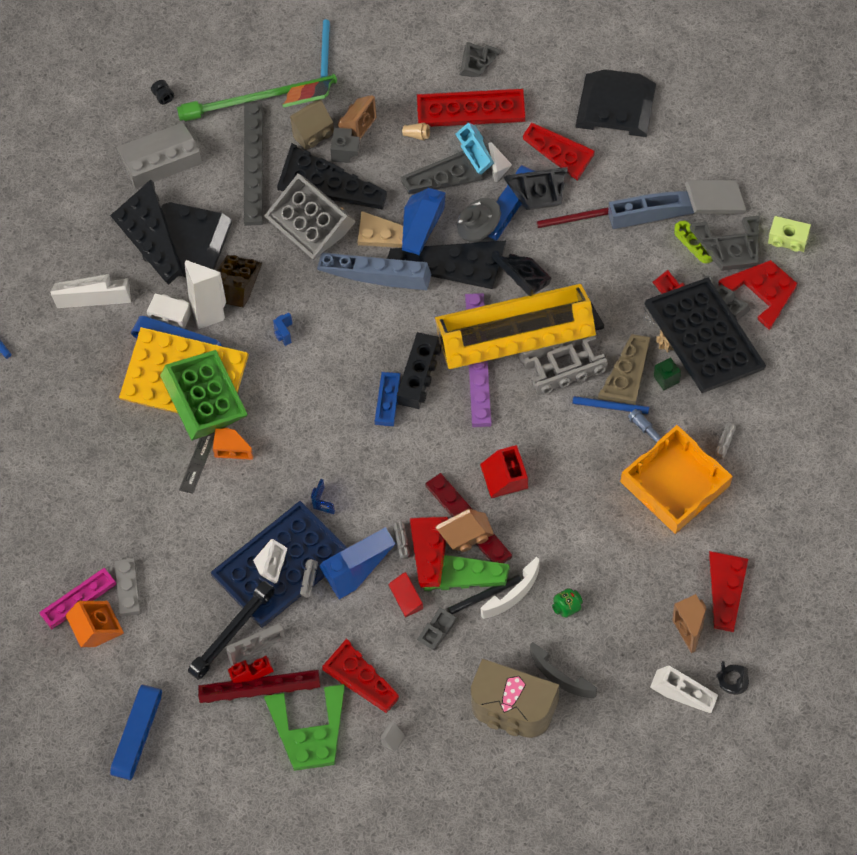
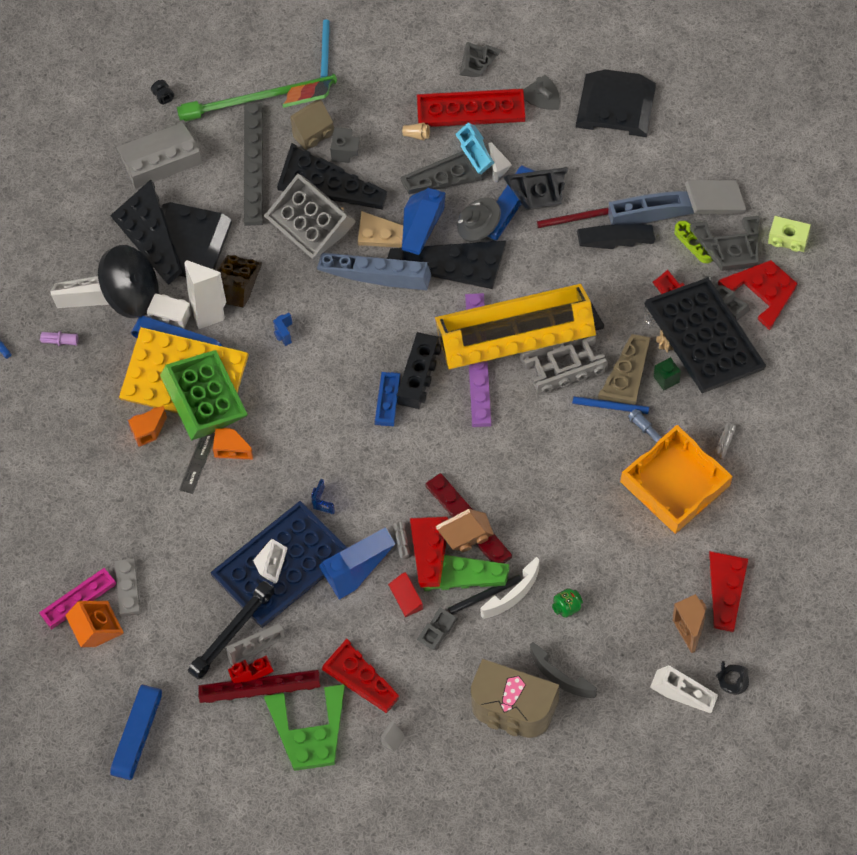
light grey axle [300,559,318,597] -> none
medium nougat slope [338,95,377,139] -> none
red slope [480,445,528,499] -> none
black wing [491,251,552,296] -> none
red wing [523,122,595,181] -> none
none -> lavender axle [40,331,78,346]
none -> black dish [98,245,159,319]
none -> orange slope [128,406,167,447]
none -> dark grey shield [524,75,560,110]
none -> black slope [577,224,655,249]

